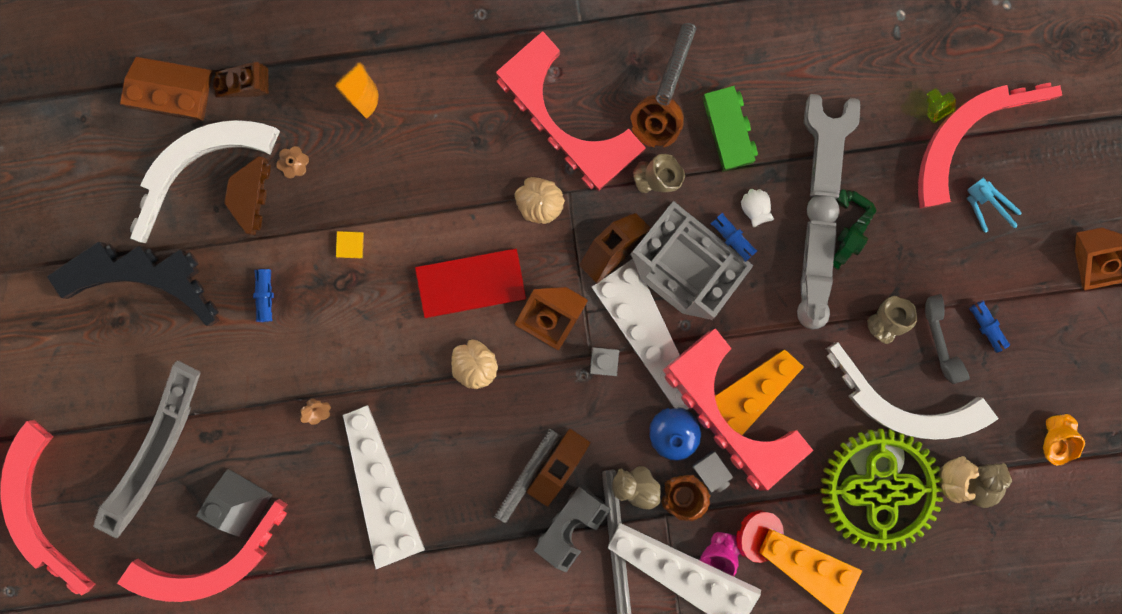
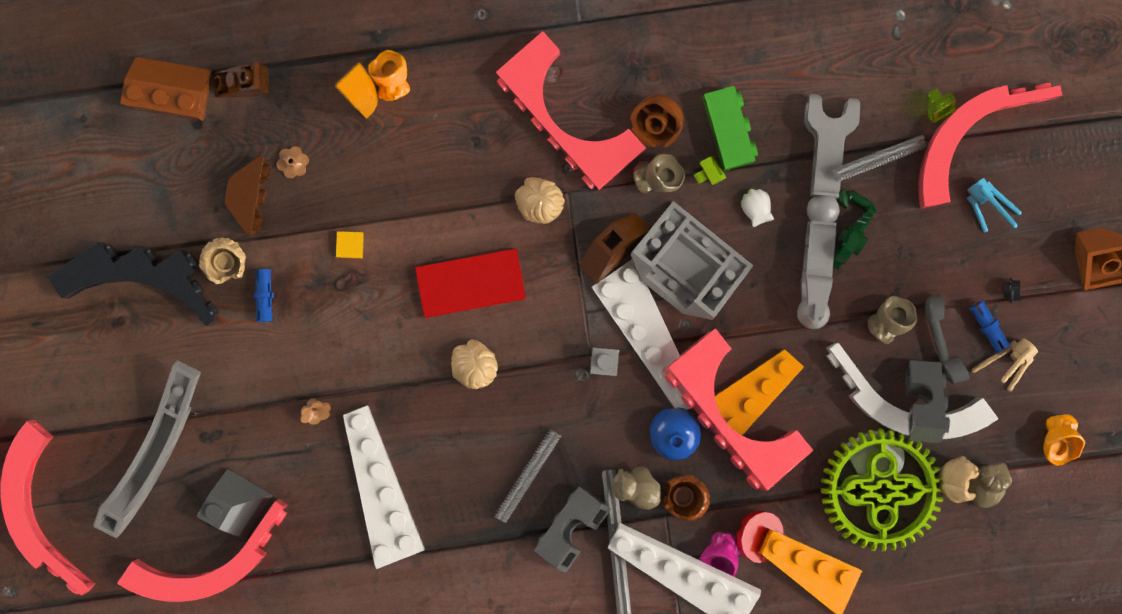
white arch [130,121,280,243] -> none
dark orange slope [514,287,588,351] -> none
reddish brown slope [526,428,591,507] -> none
dark grey piece [655,23,696,105] -> none
light grey brick [692,450,733,493] -> none
blue pin [711,213,757,262] -> none
none -> tan hair [199,237,246,285]
none -> light orange hair [368,50,410,101]
none -> lime tile [694,156,726,185]
none -> light grey axle [833,135,927,183]
none -> dark grey arch [905,360,950,443]
none -> tan plant [971,338,1038,391]
none -> black plate [1004,278,1020,303]

